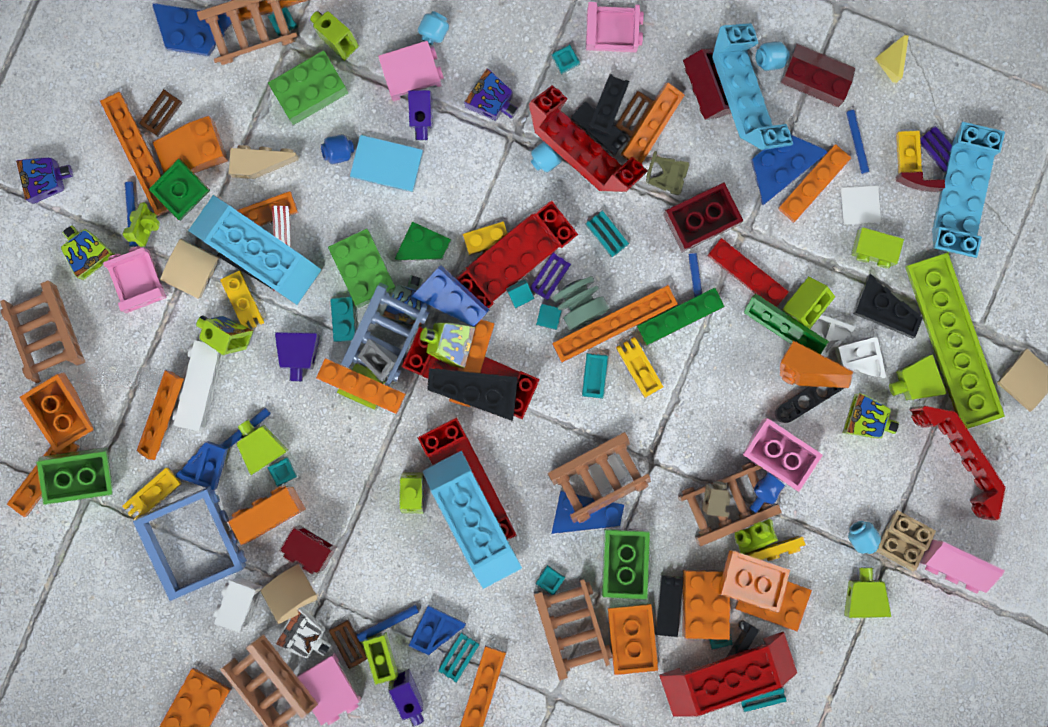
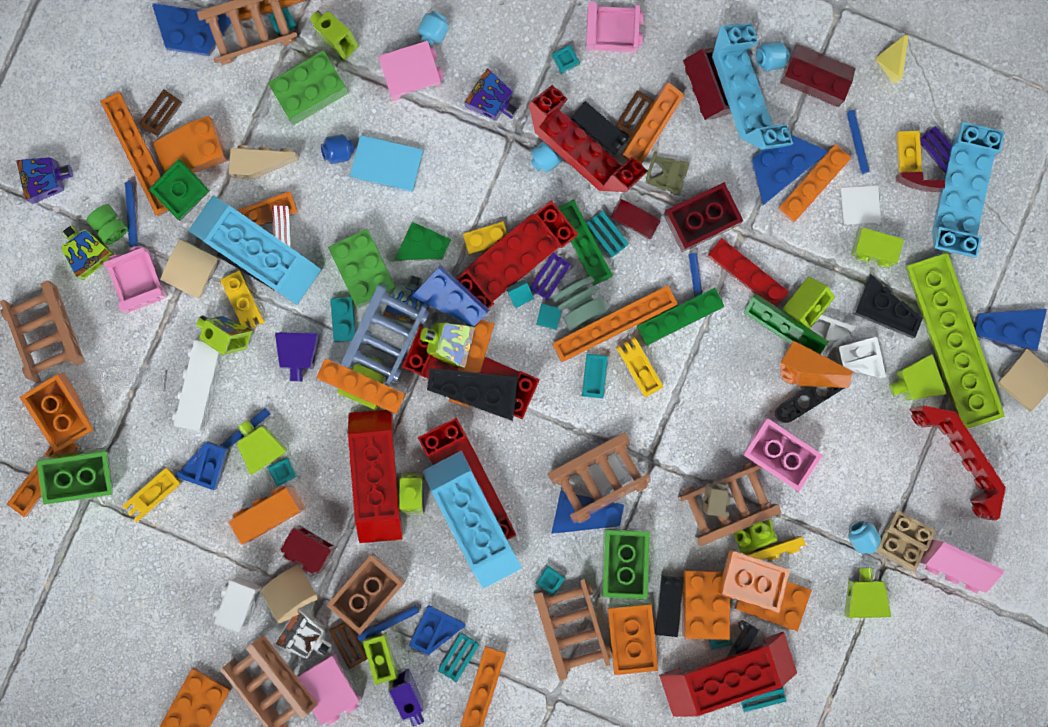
lime hips [122,202,160,247] -> none
medium blue window [133,486,247,601] -> none
orange plate [137,370,184,460] -> none
light grey slope [358,339,398,381] -> none
dark purple torso [408,90,433,141] -> none
black hinge [588,74,630,136] -> none
blue piece [749,472,786,513] -> none
torso [842,393,899,439] -> none
none -> bright green wheel [86,204,128,245]
none -> nougat brick [326,553,406,635]
none -> red slope [348,409,403,543]
none -> green plate [557,199,613,286]
none -> dark red slope [610,199,661,239]
none -> blue wing [974,309,1047,351]

